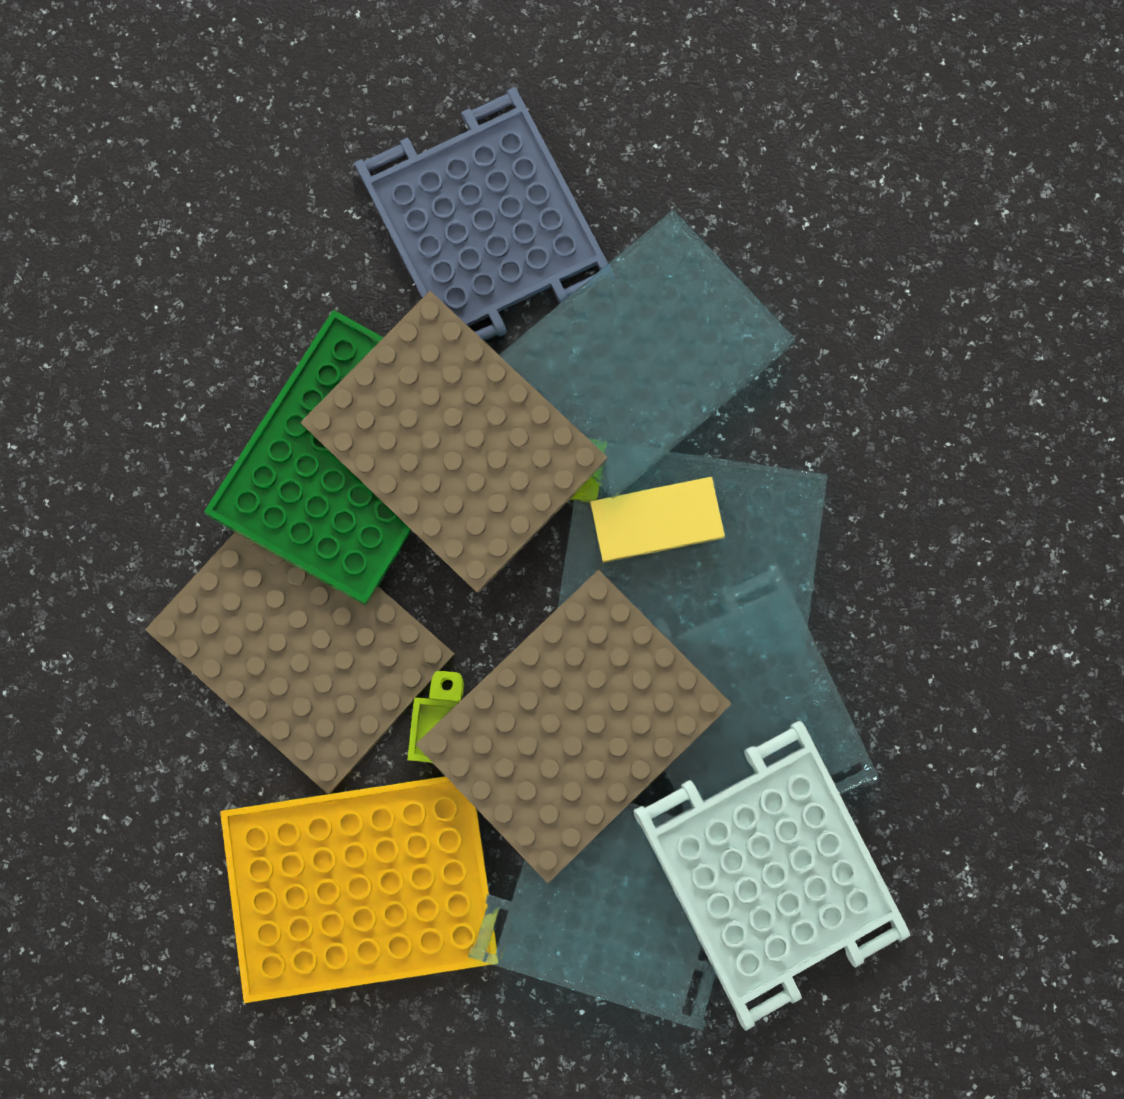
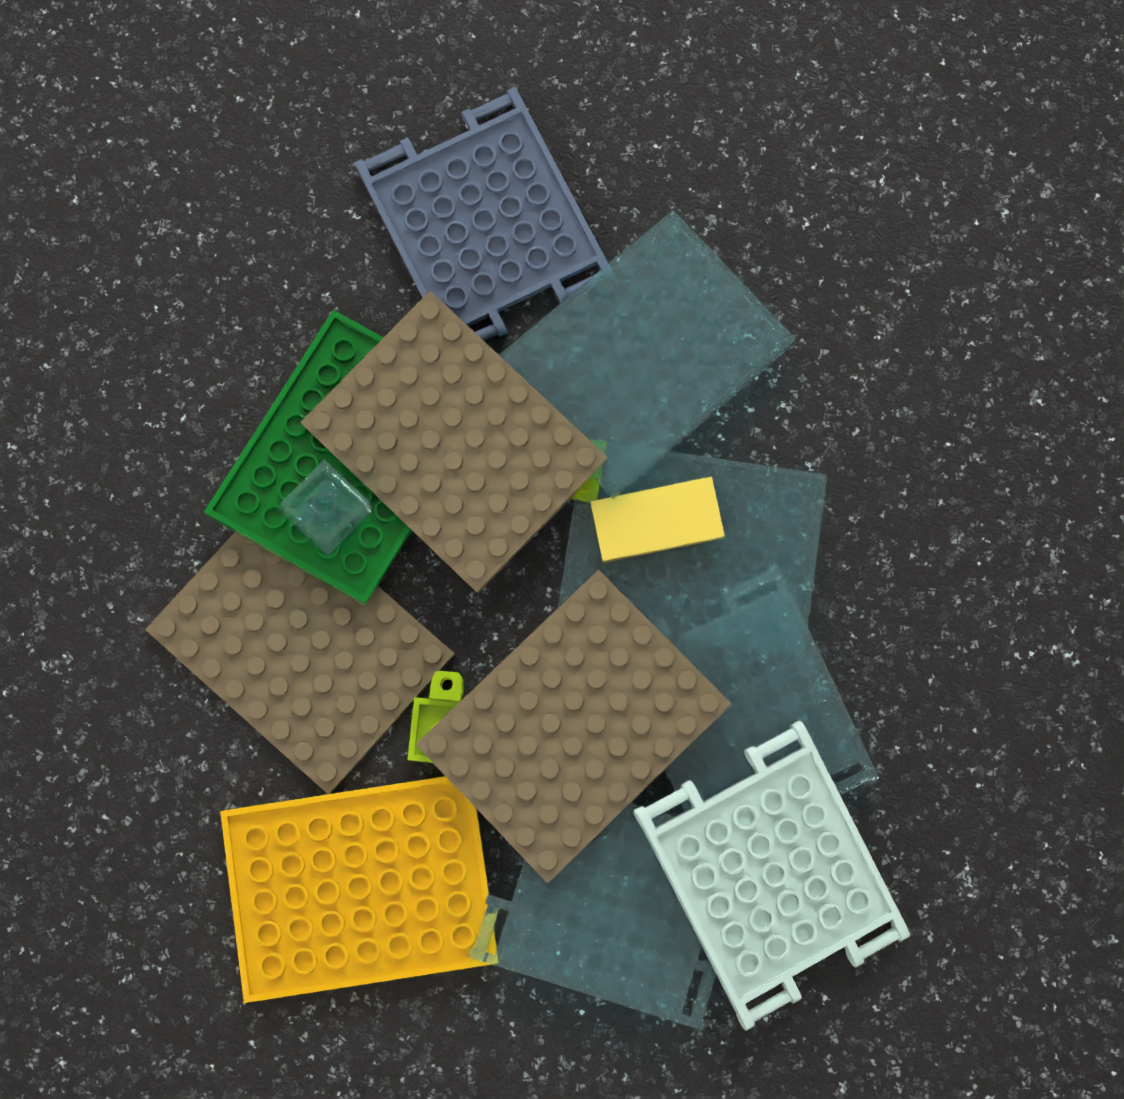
none -> clear light blue brick [280,460,371,556]

